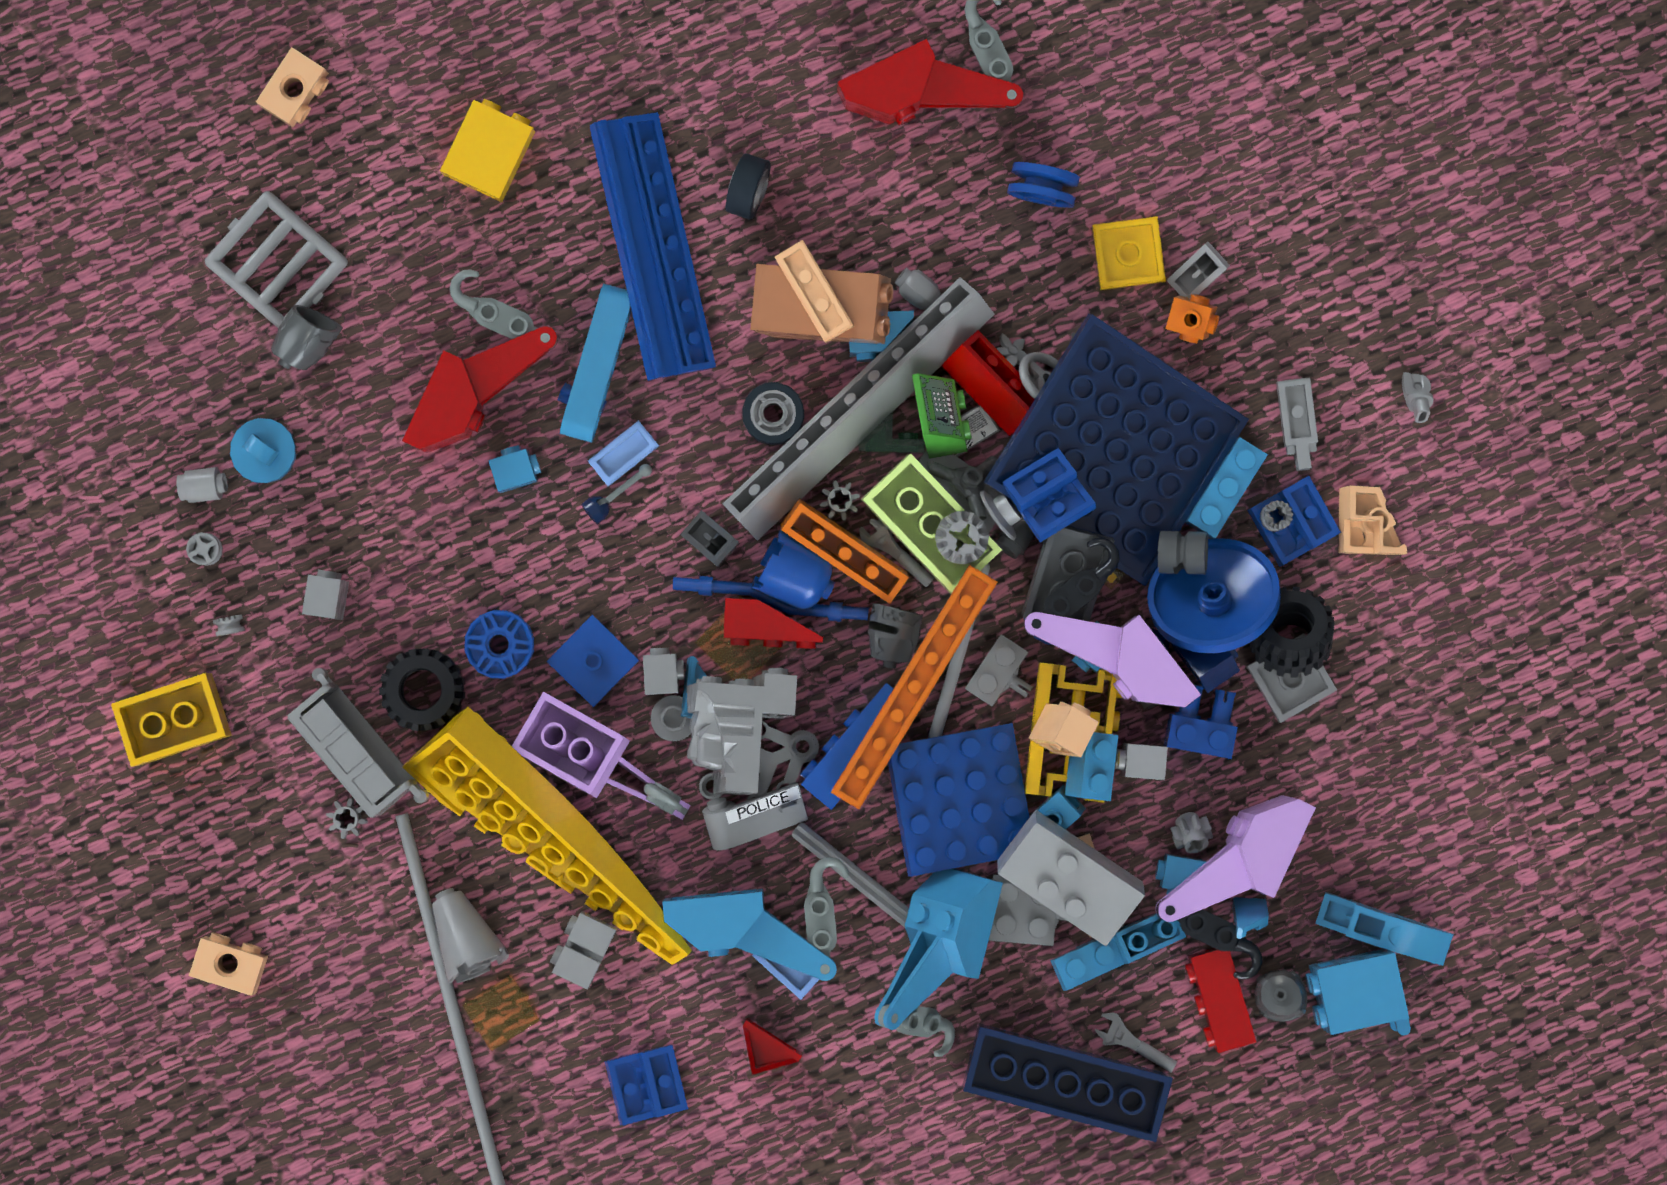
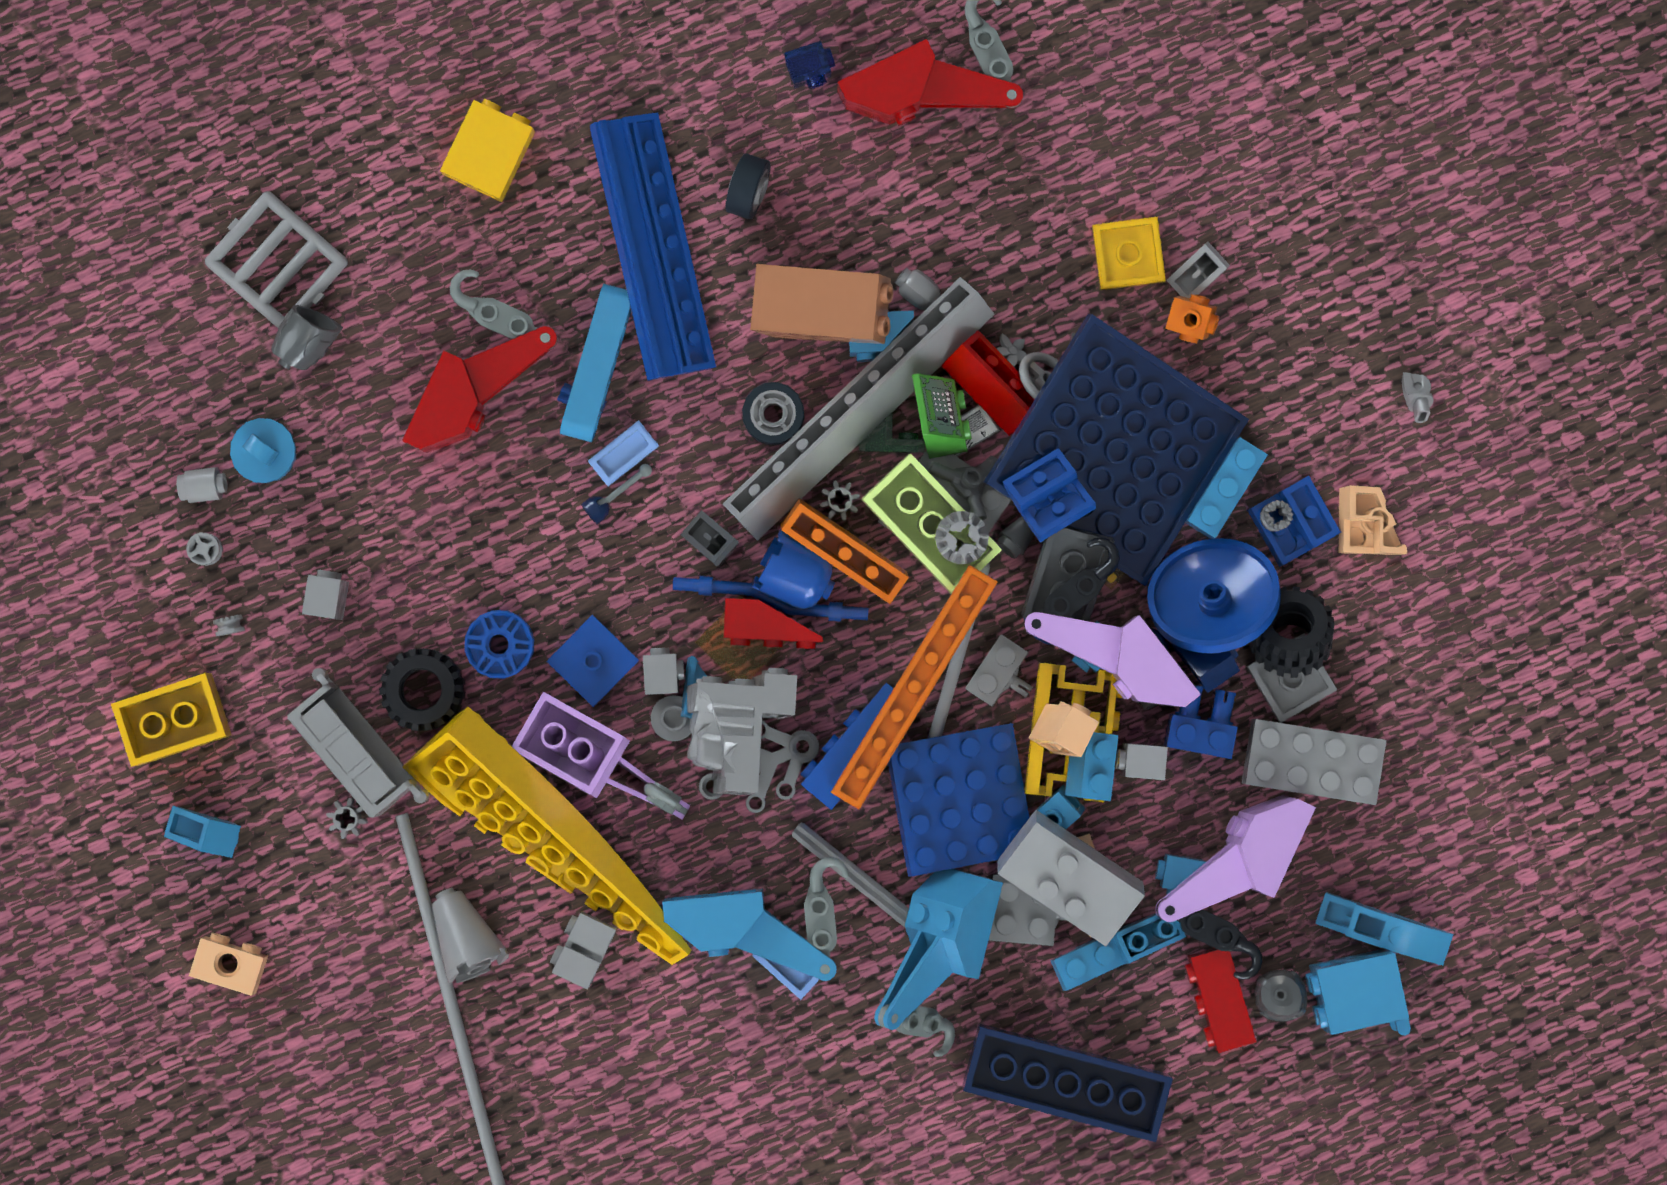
light nougat brick [256,47,329,128] -> none
clear yellow piece [462,974,540,1051] -> none
dark azure brick [488,445,541,493] -> none
blue slope [604,1045,688,1126] -> none
light grey door [702,782,808,850] -> none
red slope [743,1018,802,1075] -> none
light nougat tile [775,240,854,343] -> none
light grey piece [859,519,934,587] -> none
dark grey helmet [868,603,923,668] -> none
light grey piece [980,491,1023,540] -> none
blue wheel [1007,162,1080,208] -> none
light grey piece [1095,1012,1178,1073] -> none
dark grey wheel [1158,531,1208,575] -> none
light grey gear [1170,812,1213,853] -> none
dark azure tile [1232,897,1269,939] -> none
light grey hinge [1276,378,1318,471] -> none
none -> dark azure slope [164,805,241,858]
none -> clear blue brick [784,41,835,89]
none -> light grey brick [1242,719,1386,805]

